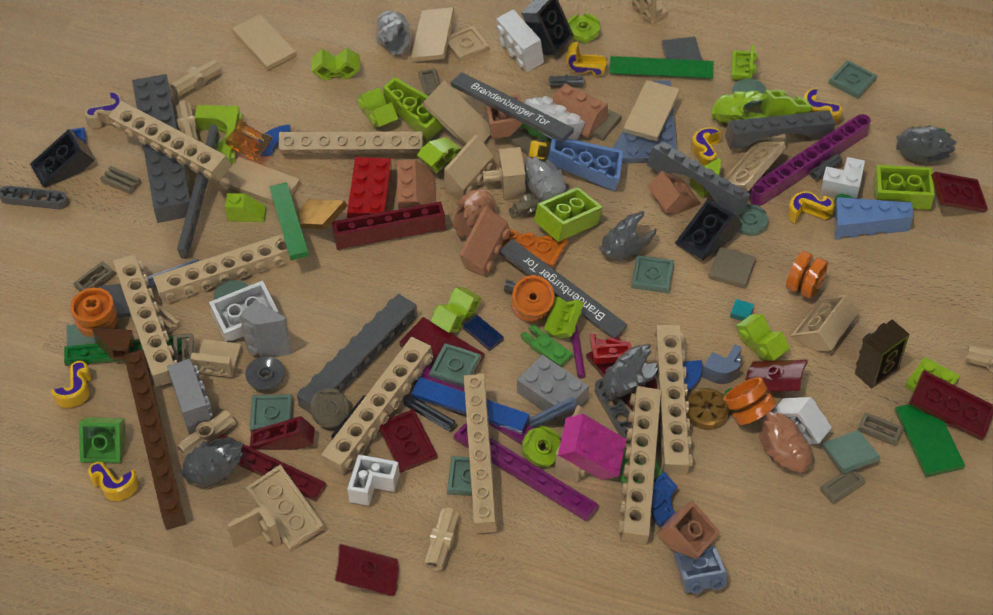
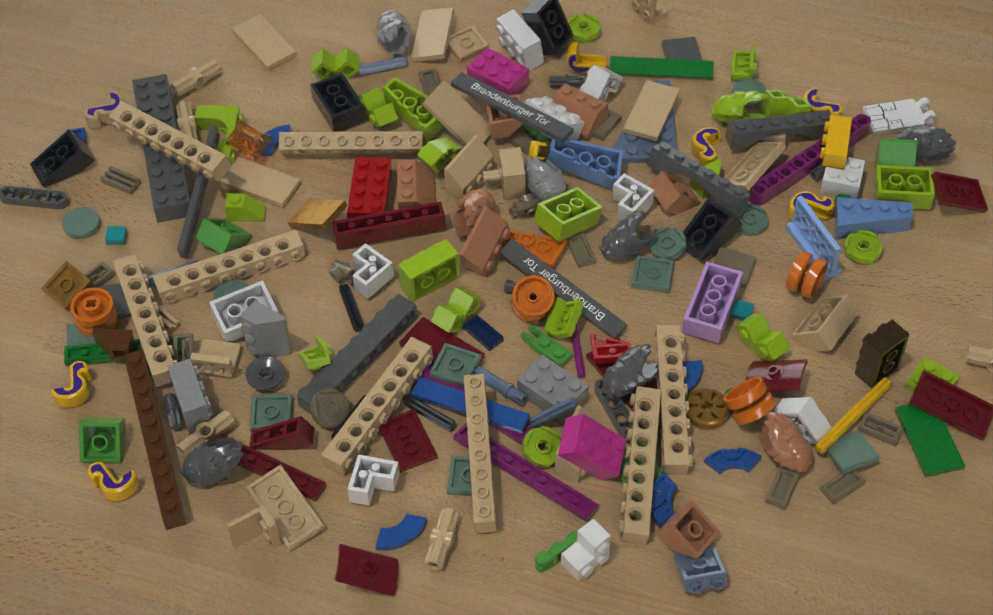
green tile [269,182,309,260] -> none
sand blue brick [702,344,743,384] -> none
sand green tile [828,60,877,99] -> none
none -> pearl gold tile [41,261,94,311]
none -> sand green tile [62,207,100,239]
none -> teal tile [105,226,127,245]
none -> dark grey axle [163,393,182,430]
none -> bright green slope [195,218,252,255]
none -> lime bracket [298,335,332,370]
none -> black brick [310,73,366,132]
none -> dark tan plate [329,260,355,287]
none -> black axle [339,284,363,332]
none -> white brick [352,243,394,299]
none -> sand blue axle [358,56,407,75]
none -> blue tile [376,514,427,550]
none -> lime brick [398,239,460,302]
none -> dark pink brick [467,47,529,96]
none -> sand blue pin [474,366,528,406]
none -> bright green hinge [535,530,578,572]
none -> white brick [561,519,611,581]
none -> dark tan tile [566,232,596,268]
none -> white brick [580,65,624,102]
none -> white brick [613,173,654,220]
none -> sand green tile [649,227,687,260]
none -> lavender brick [682,261,743,344]
none -> blue tile [704,448,762,474]
none -> dark tan tile [765,466,799,510]
none -> light blue fence [786,196,841,281]
none -> yellow axle [815,377,891,453]
none -> yellow brick [820,114,852,169]
none -> lime plate [844,230,883,265]
none -> white tile [862,97,936,137]
none -> bright green slope [874,138,917,170]

